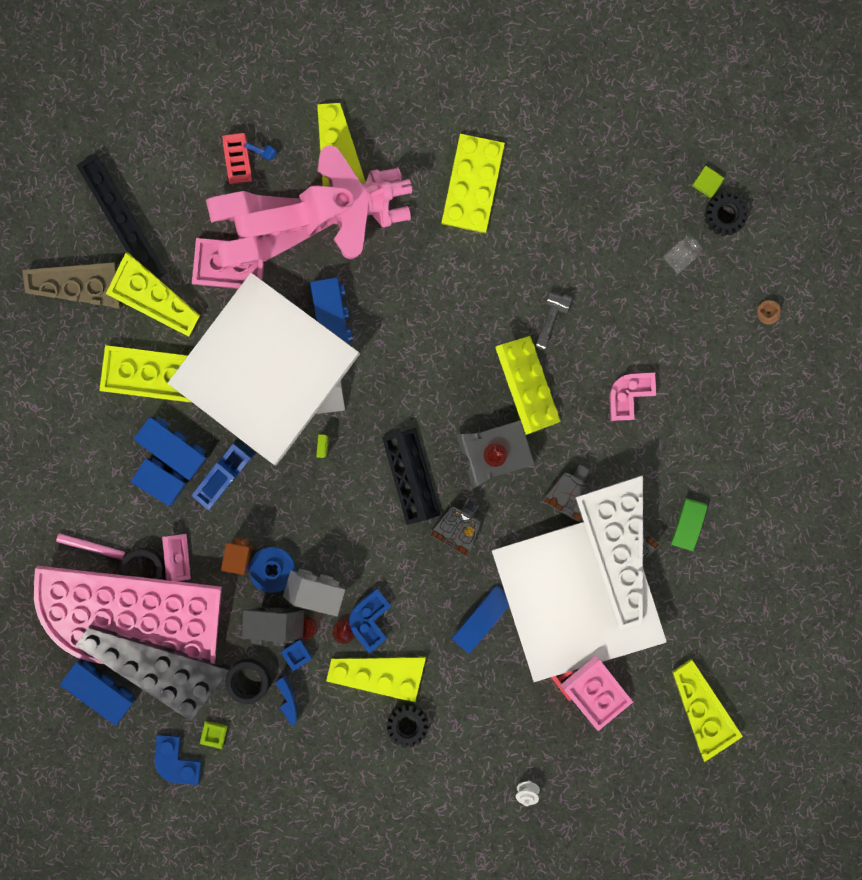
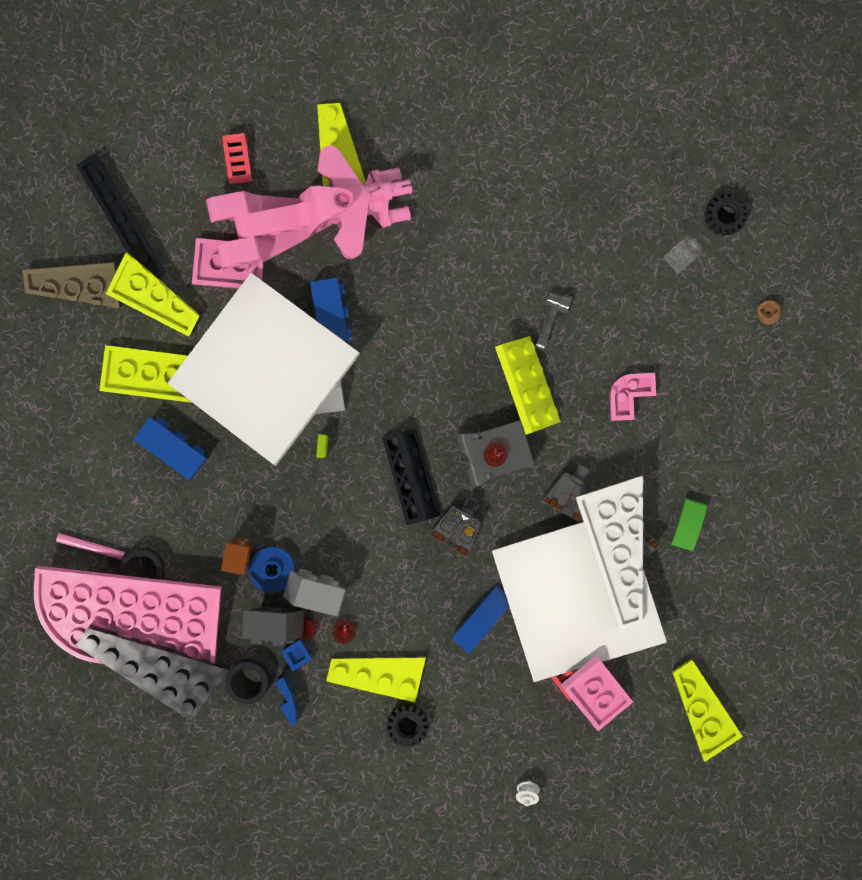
blue brick [60,660,136,726] -> none
blue brick [131,457,187,507] -> none
blue plate [155,734,201,785] -> none
bright pink plate [162,534,191,582] -> none
blue slope [191,439,256,510] -> none
lime tile [200,721,228,749] -> none
blue hand [244,142,278,161] -> none
blue plate [349,588,391,653] -> none
neon yellow plate [441,134,505,233] -> none
lime tile [692,166,724,198] -> none

